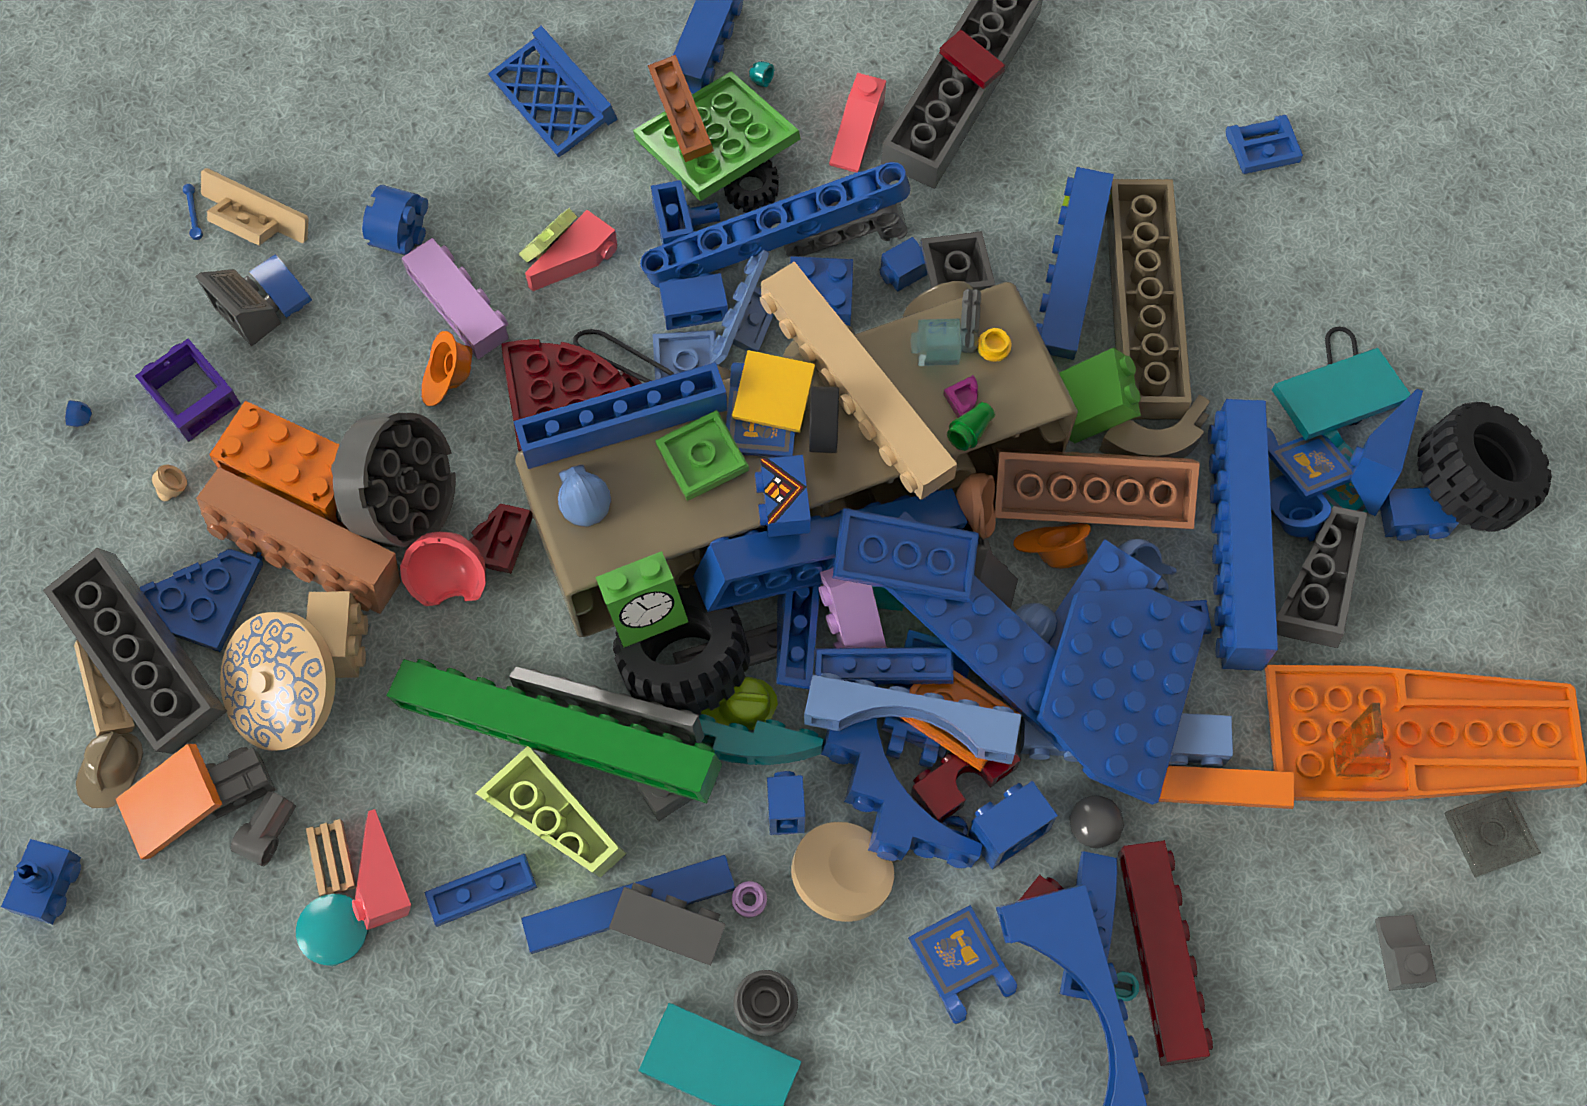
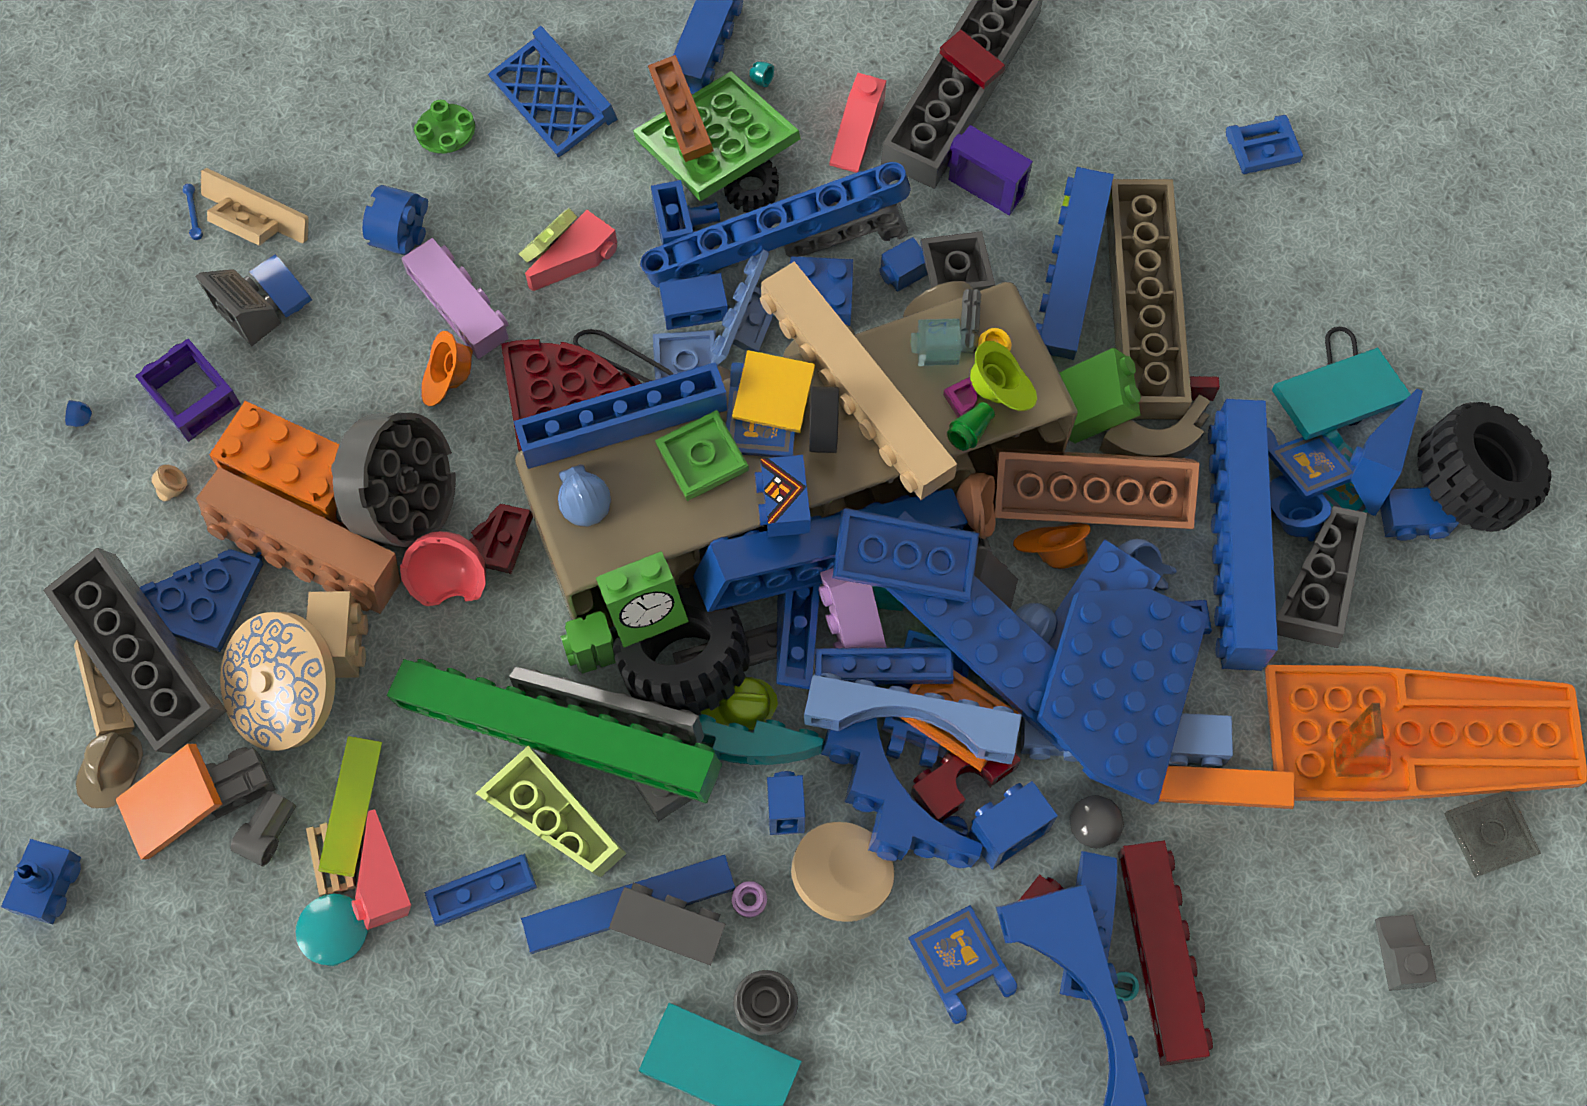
none -> lime tile [318,736,382,877]
none -> bright green dish [414,99,475,154]
none -> bright green brick [560,611,616,674]
none -> dark purple window [947,125,1033,216]
none -> lime piece [970,341,1037,411]
none -> dark red tile [1190,376,1220,401]

